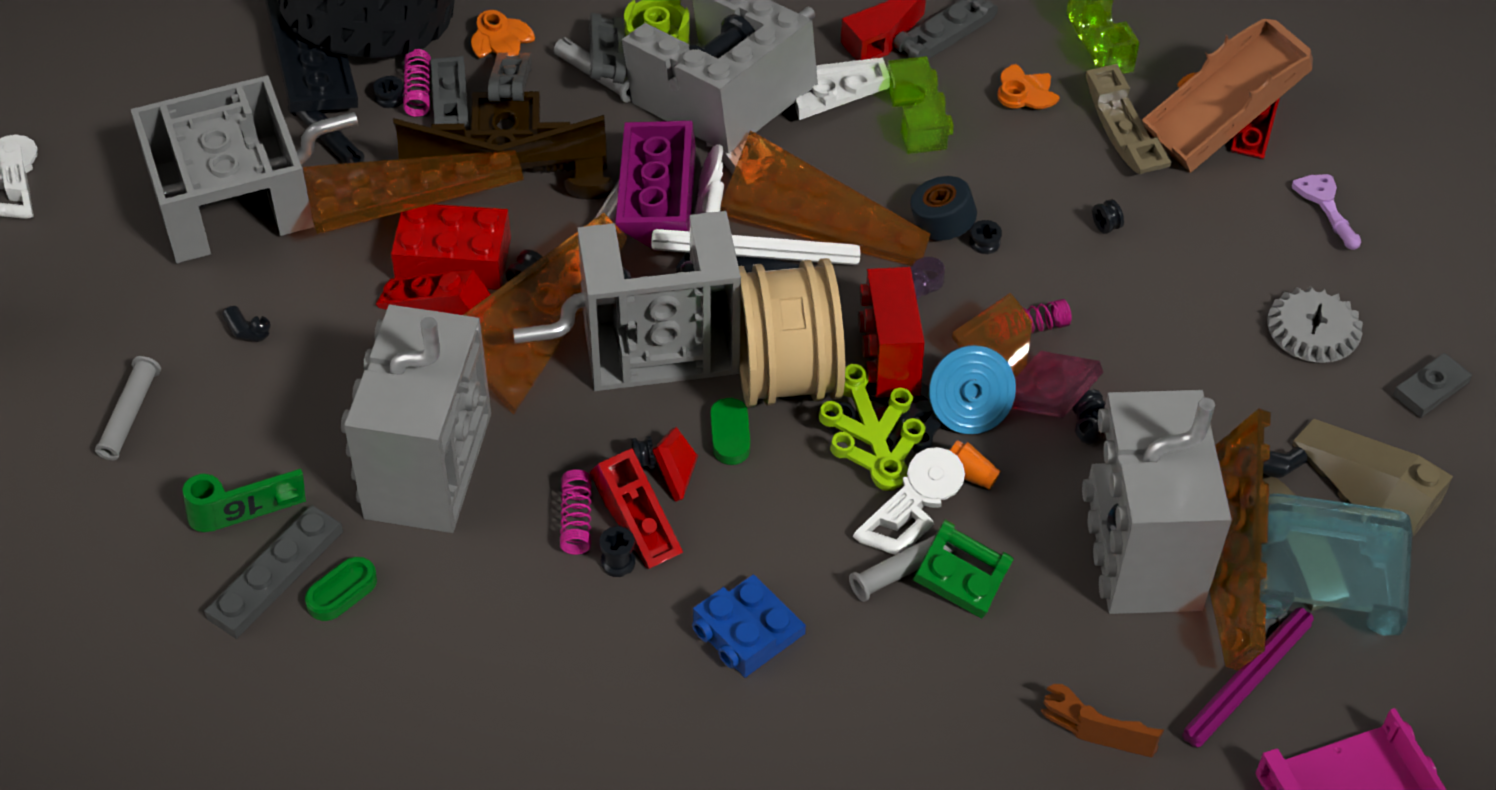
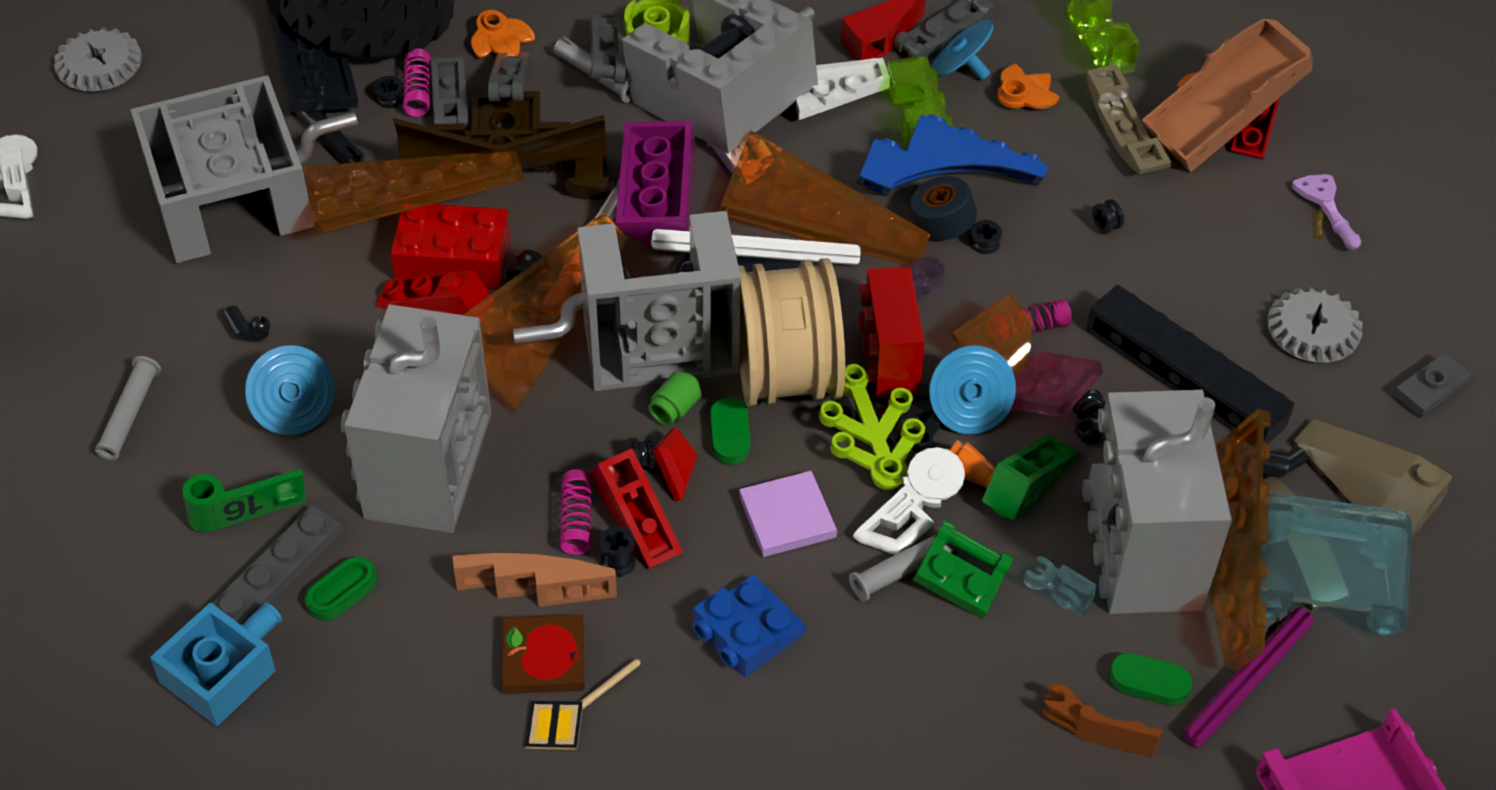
white piece [695,144,724,214] -> none
none -> light grey gear [54,27,142,92]
none -> dark azure brick [150,602,282,727]
none -> dark azure shield [245,345,335,435]
none -> nougat slope [452,553,617,607]
none -> tile [502,614,585,694]
none -> piece [525,659,641,750]
none -> bright green brick [648,372,701,426]
none -> lavender tile [739,471,837,557]
none -> blue arch [856,114,1049,196]
none -> dark azure shield [930,20,994,80]
none -> green slope [982,434,1079,521]
none -> clear light blue plate [1024,556,1097,617]
none -> black brick [1086,284,1295,451]
none -> green tile [1110,653,1192,706]
none -> clear yellow piece [1315,209,1324,239]

